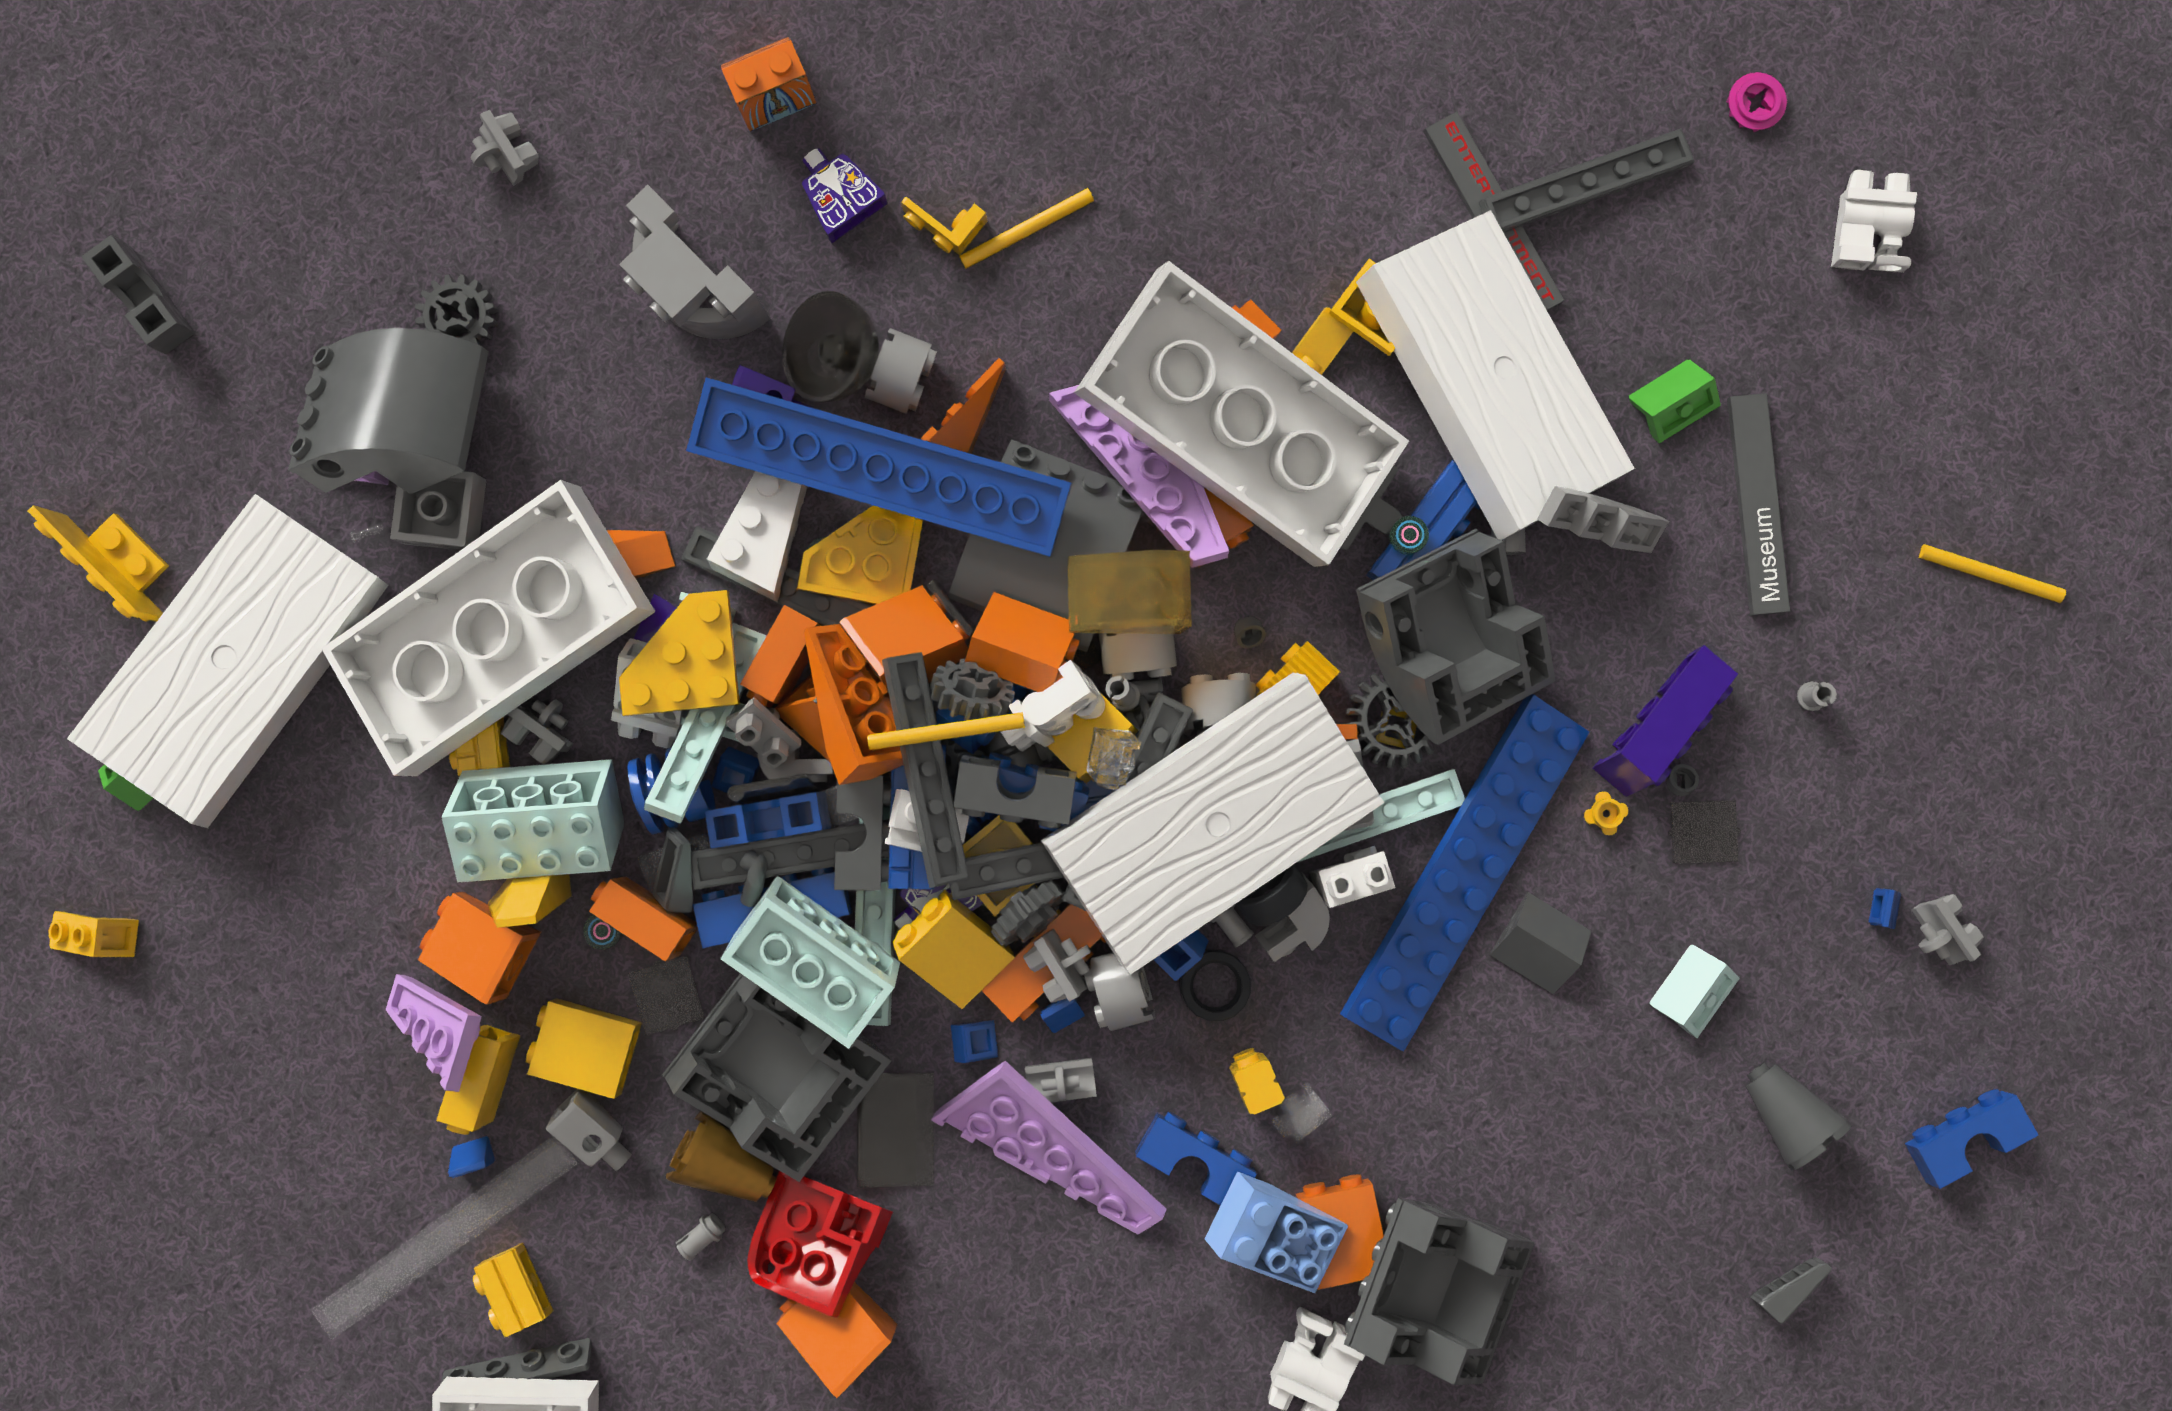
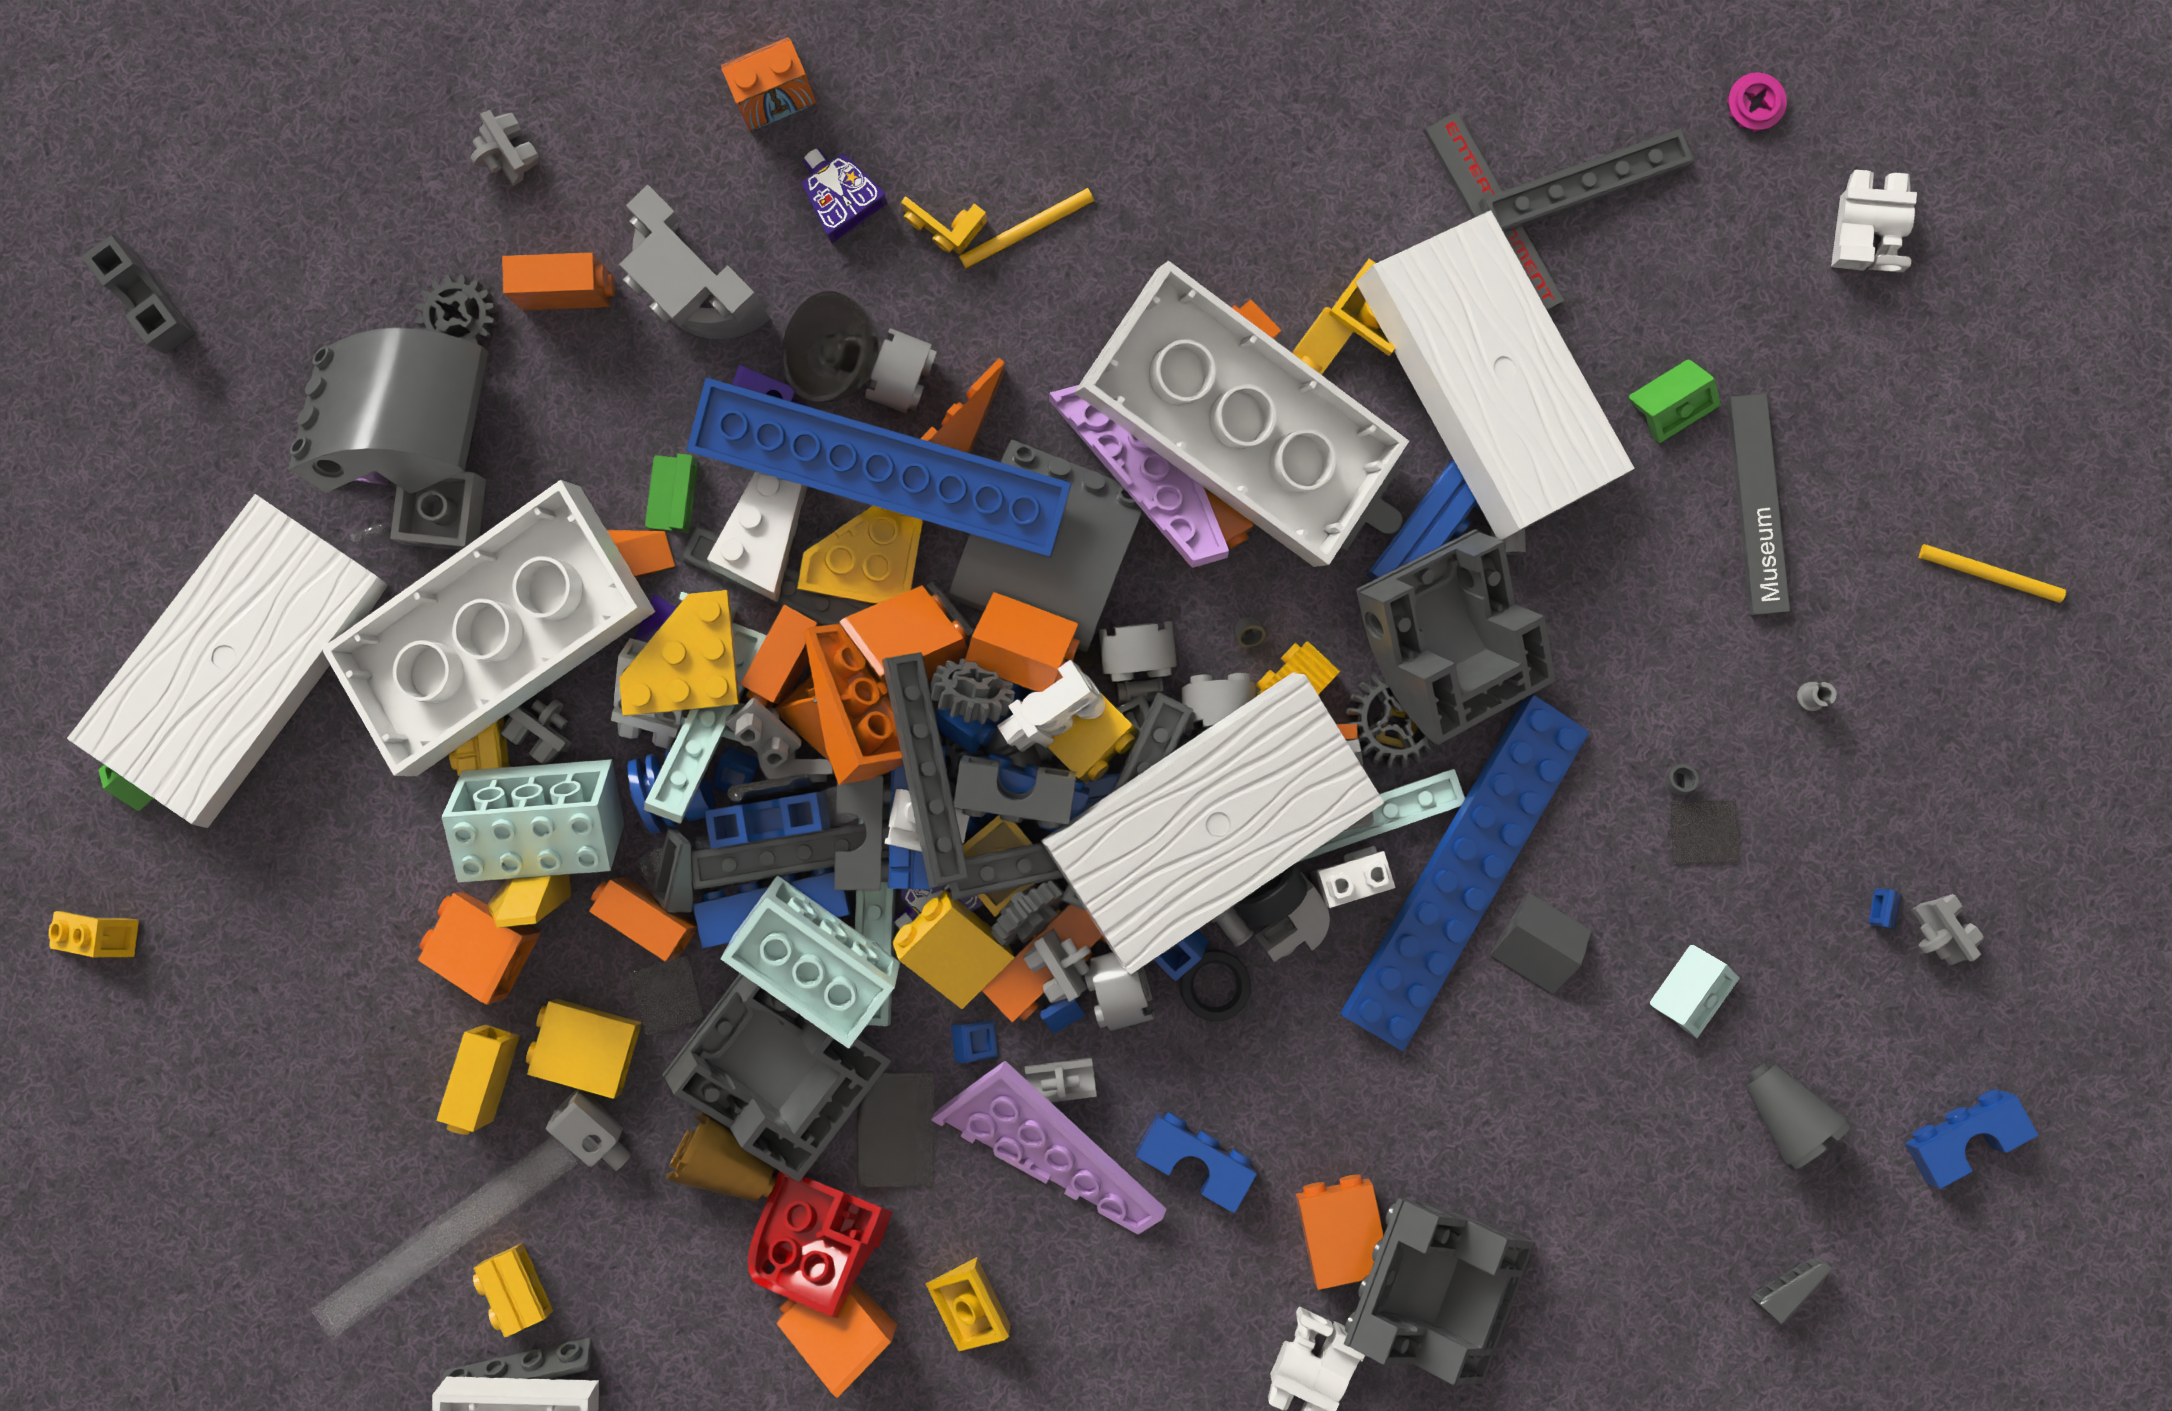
yellow bracket [28,505,169,622] -> none
lavender wing [386,974,482,1092] -> none
blue slope [448,1136,495,1178] -> none
clear green tile [583,914,622,950] -> none
light grey pin [676,1213,725,1261] -> none
dark grey arm [740,850,767,907] -> none
yellow bar [867,712,1025,750] -> none
clear yellow slope [1068,550,1192,634] -> none
clear brick [1086,727,1141,790] -> none
light grey pin [1105,676,1141,711] -> none
light blue slope [1205,1171,1348,1293] -> none
yellow brick [1229,1048,1285,1115] -> none
clear brick [1271,1081,1333,1143] -> none
tile [1390,516,1429,555] -> none
light grey slope [1537,486,1669,553] -> none
yellow plate [1584,792,1628,835] -> none
dark purple wedge [1592,645,1738,797] -> none
none -> orange brick [502,252,616,310]
none -> bright green panel [645,454,698,533]
none -> yellow slope [926,1257,1011,1351]

